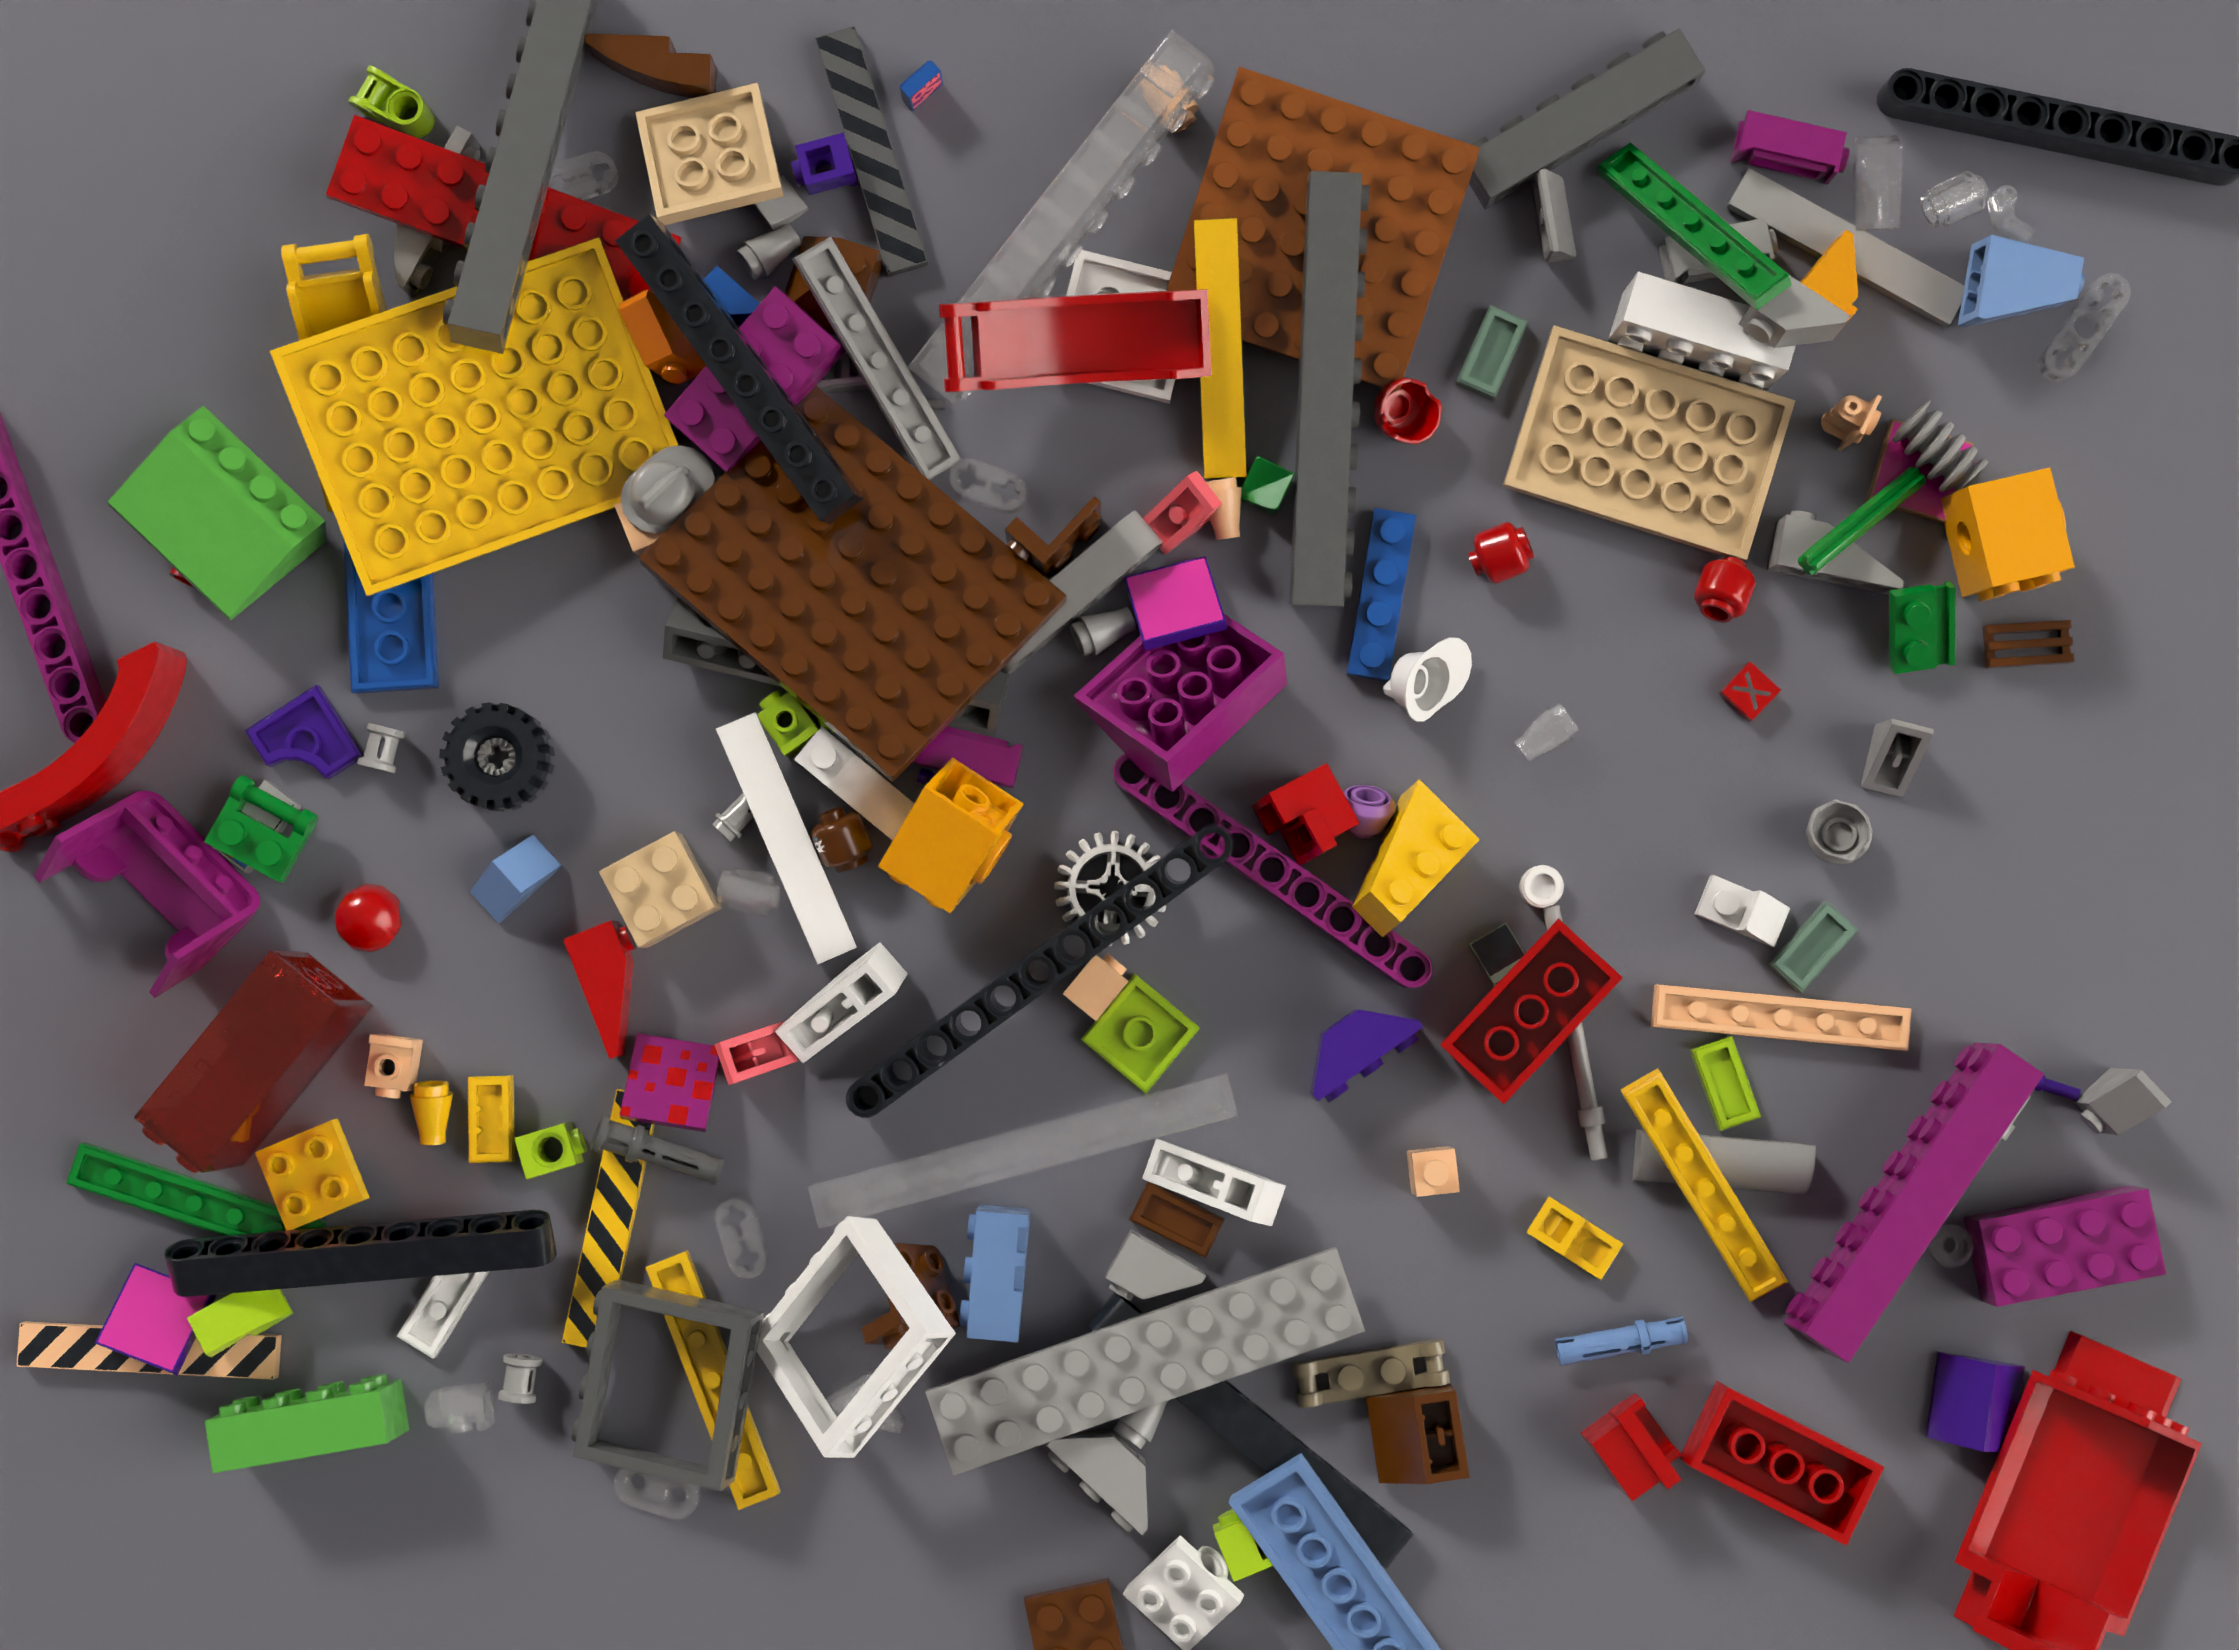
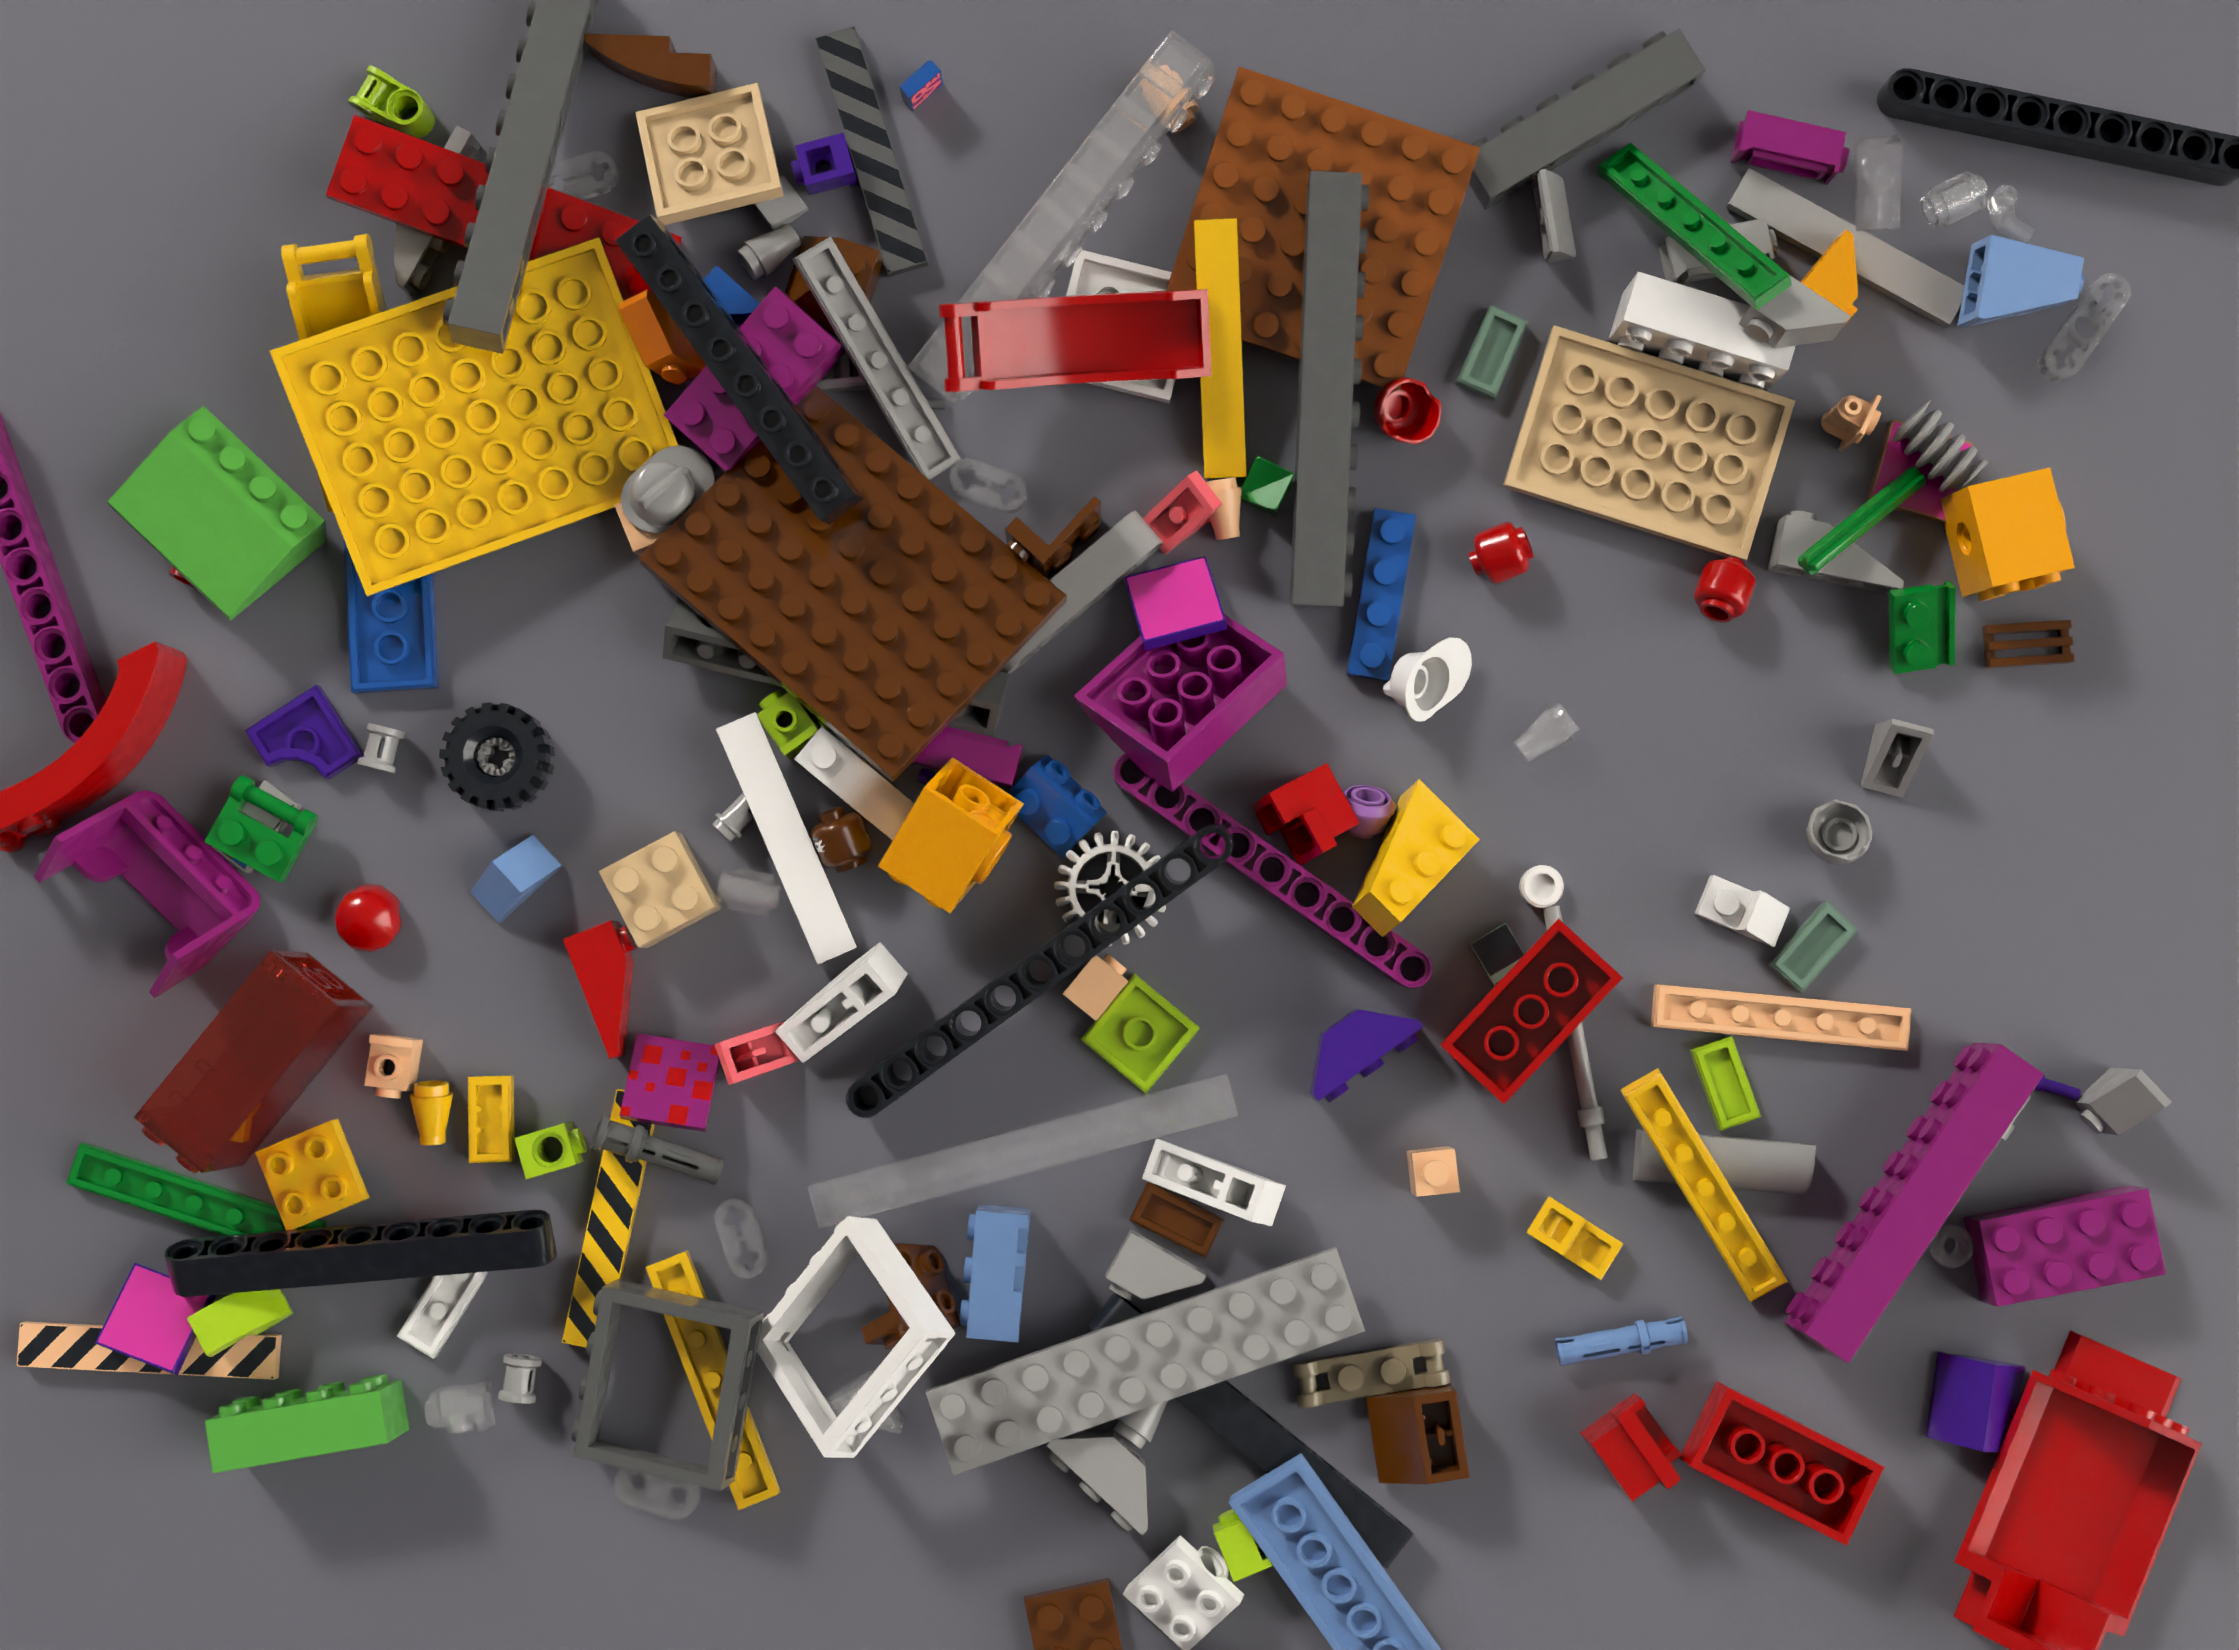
light grey cone [1070,607,1136,656] -> none
red tile [1719,661,1781,722] -> none
none -> blue bracket [1008,755,1107,858]

